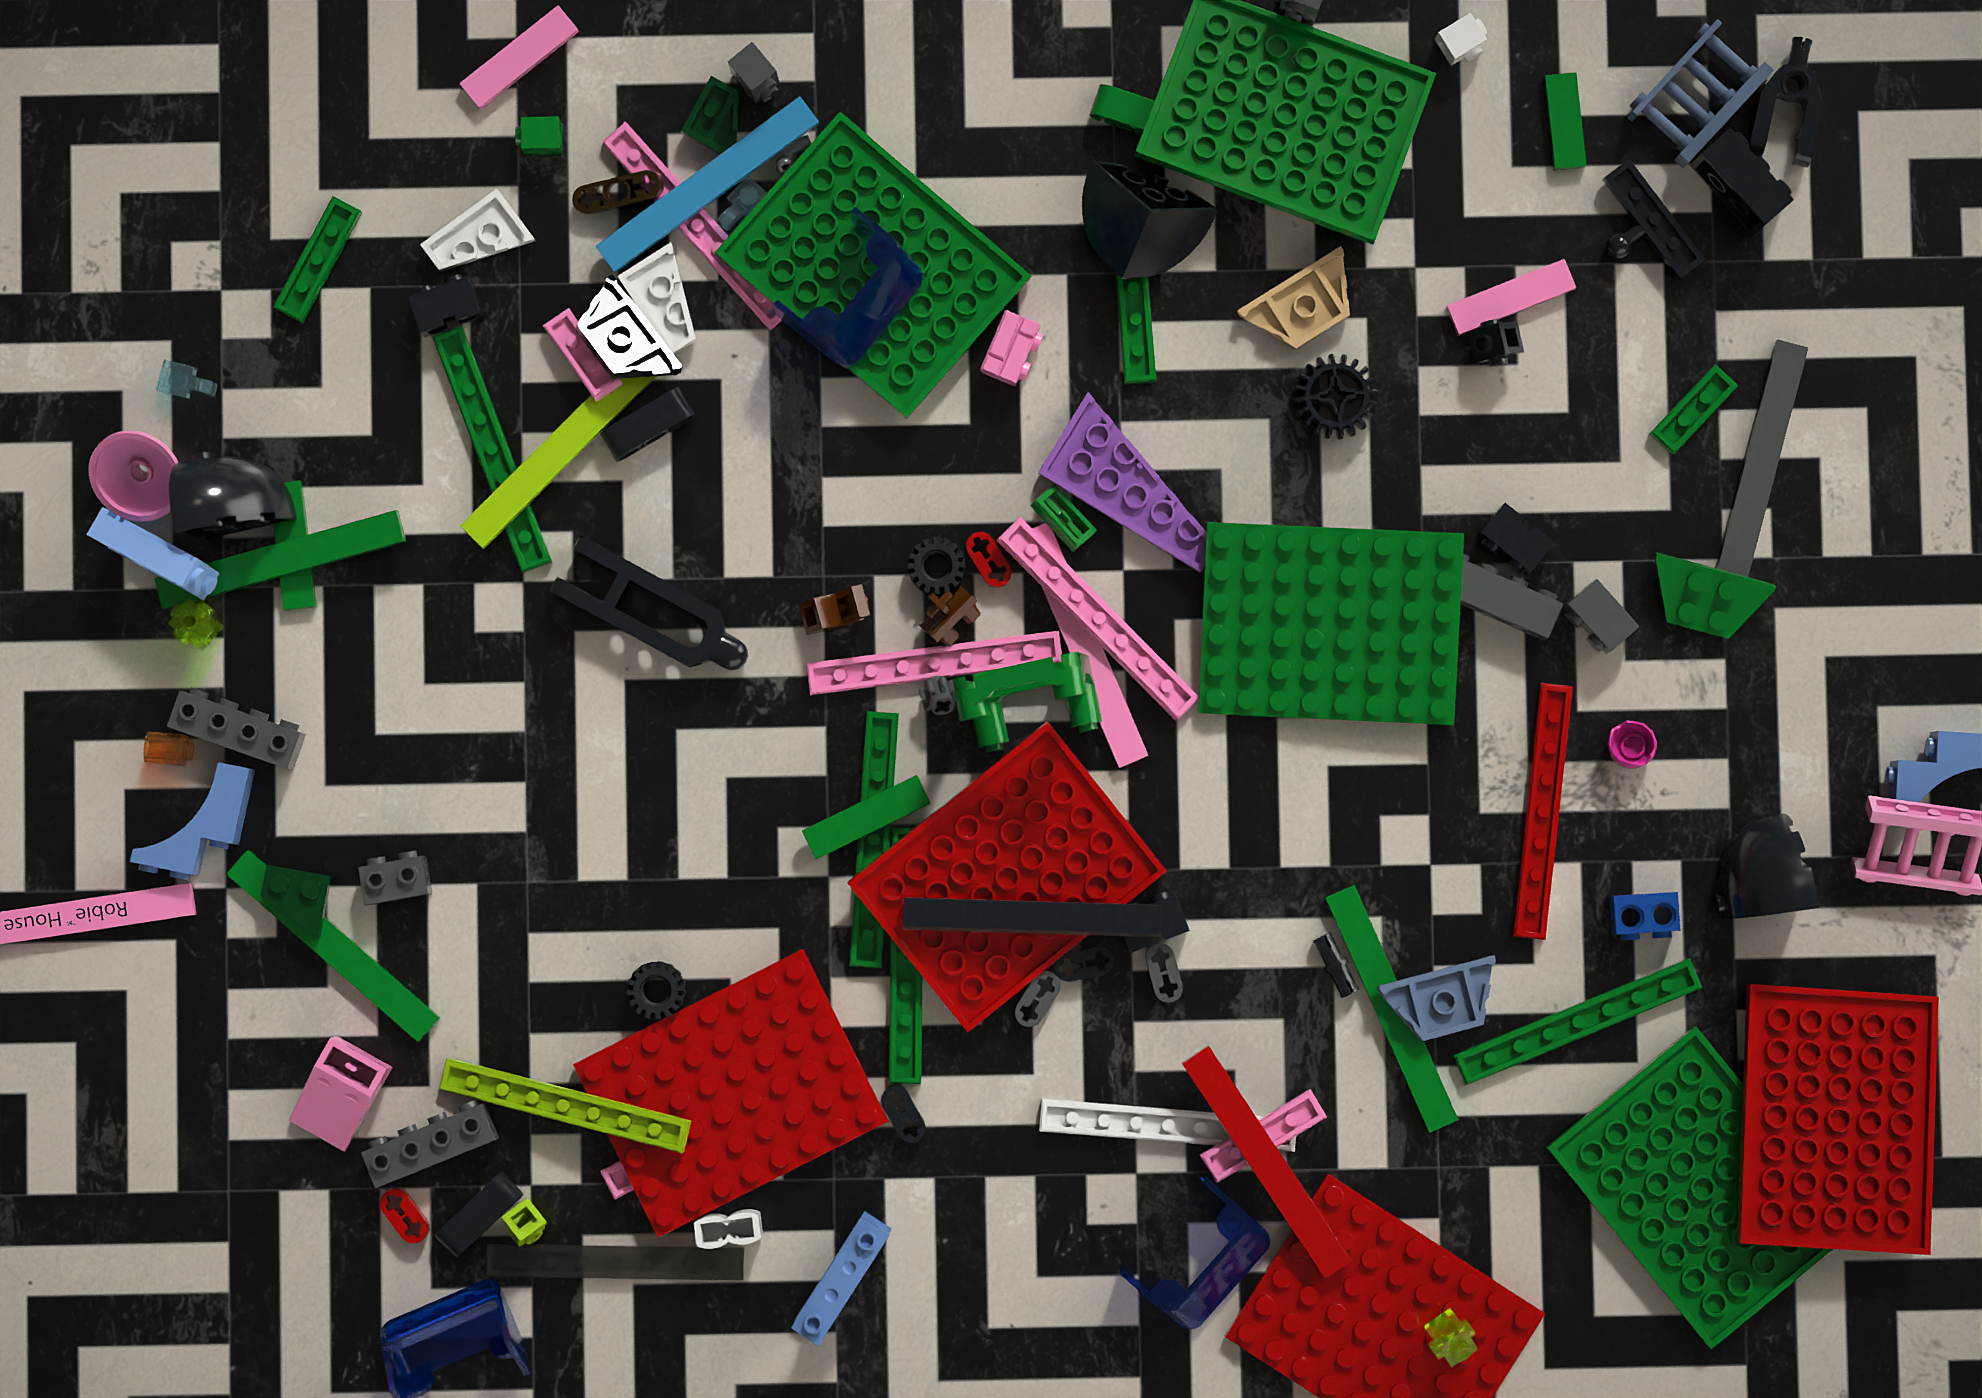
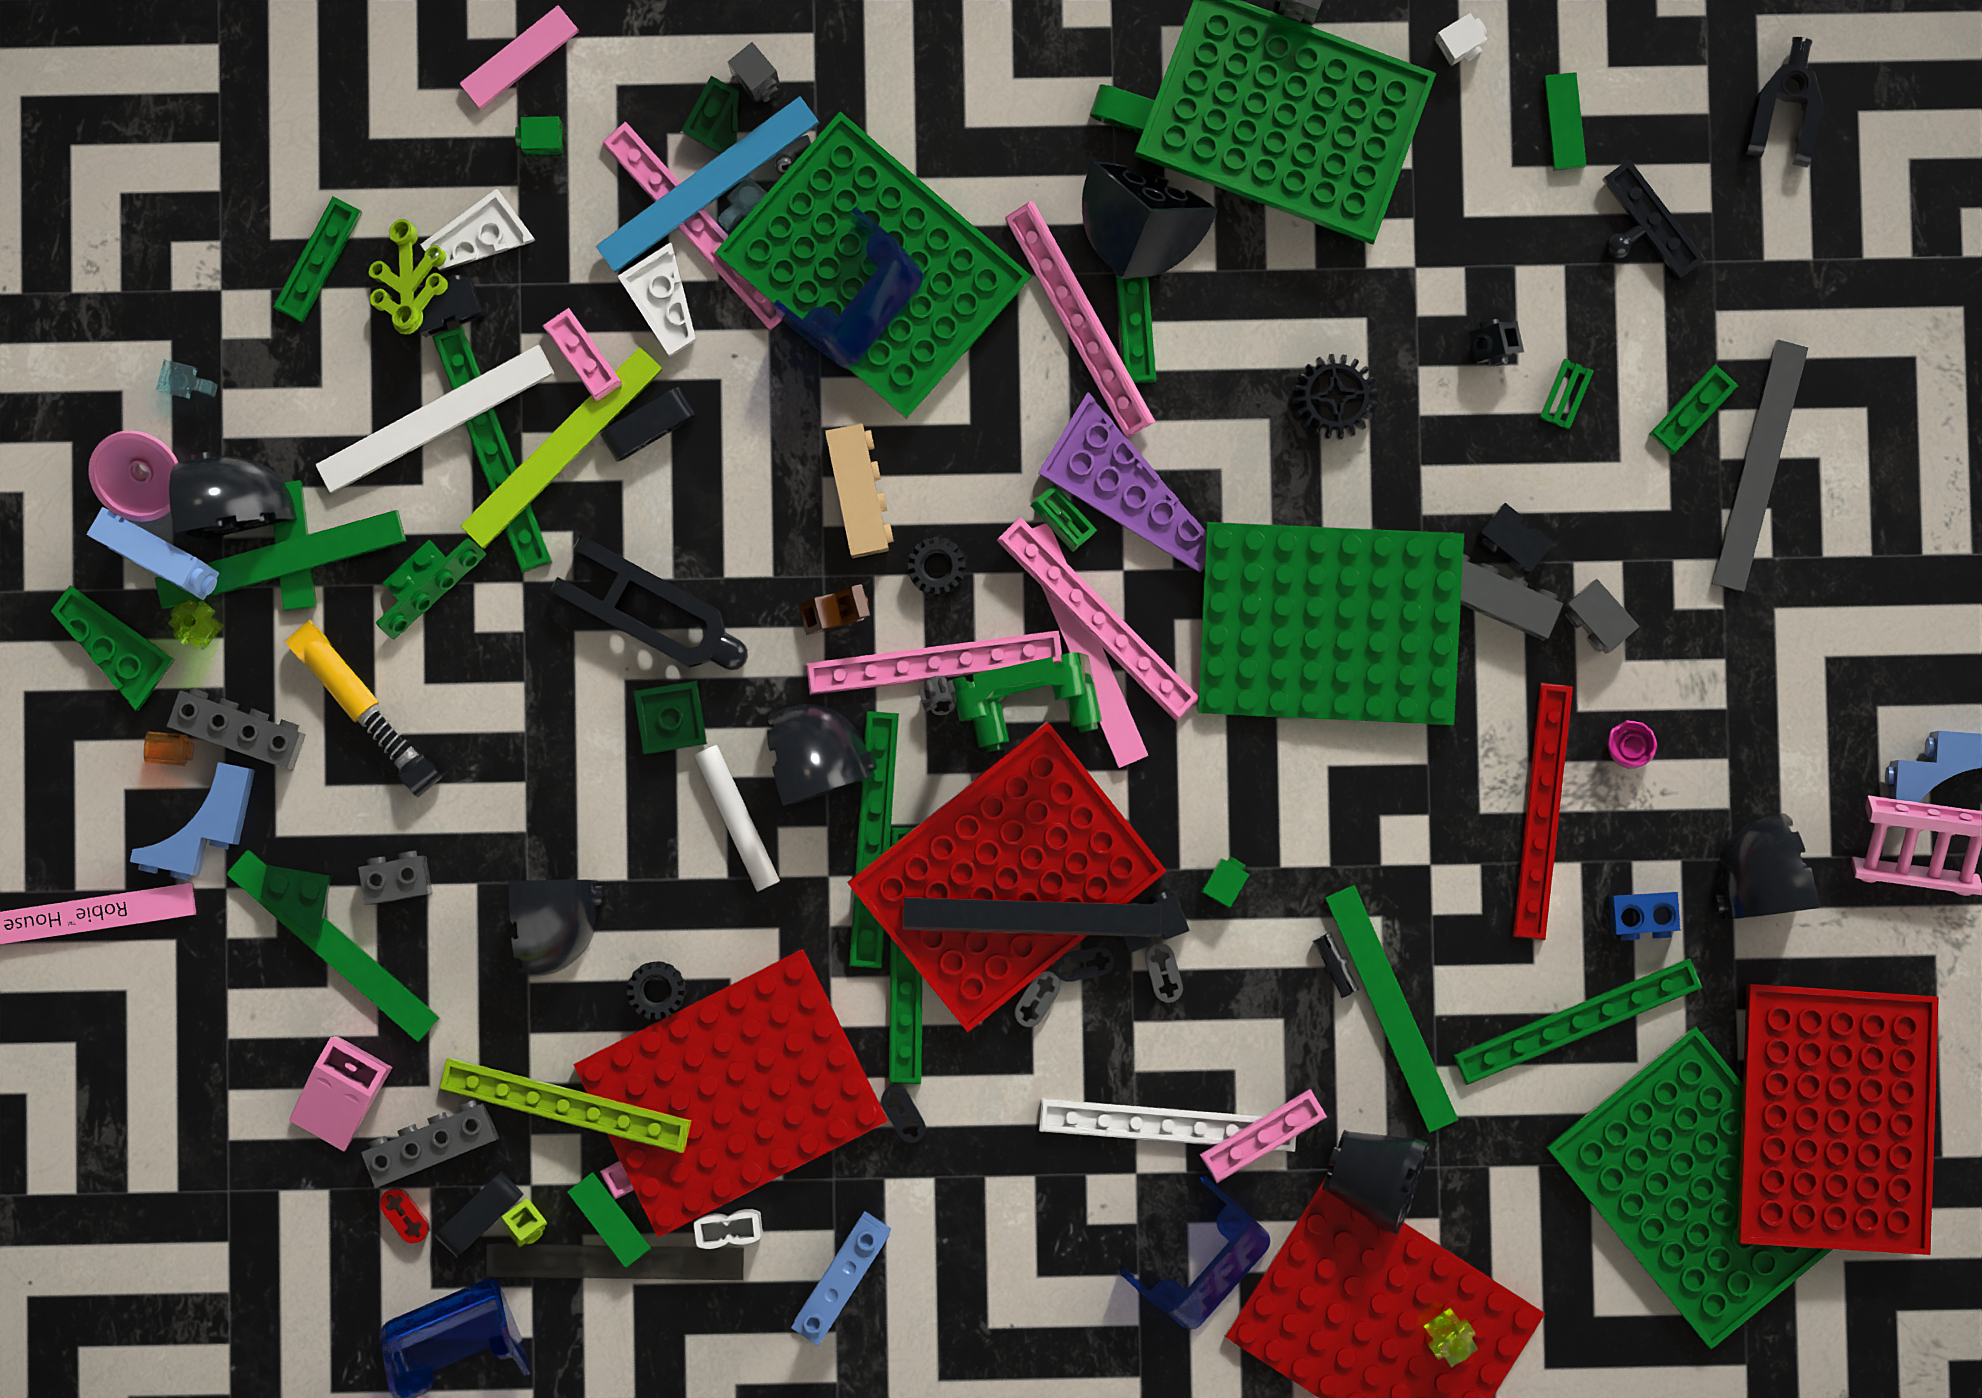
dark brown beam [572,170,664,215] -> none
wing [576,274,682,379] -> none
green tile [802,775,931,860] -> none
reddish brown hips [919,585,981,646] -> none
red beam [966,532,1011,588] -> none
bright pink brick [980,310,1044,387] -> none
red tile [1182,1045,1352,1279] -> none
tan wing [1237,246,1350,350] -> none
sand blue wing [1376,955,1496,1041] -> none
bright pink tile [1446,259,1576,336] -> none
sand blue fence [1627,19,1774,168] -> none
green wing [1654,552,1776,639] -> none
black brick [1690,128,1794,236] -> none
none -> green wing [51,585,176,711]
none -> piece [285,619,443,797]
none -> white tile [316,345,554,493]
none -> lime plant [369,219,448,334]
none -> green bracket [376,537,486,640]
none -> black brick [508,880,603,977]
none -> green tile [568,1172,652,1269]
none -> dark green plate [633,681,708,755]
none -> white piece [694,745,780,892]
none -> black brick [767,704,877,805]
none -> tan brick [825,423,894,558]
none -> bright pink tile [1005,201,1155,438]
none -> green brick [1201,856,1250,908]
none -> black cone [1322,1130,1429,1234]
none -> green tile [1539,359,1594,430]

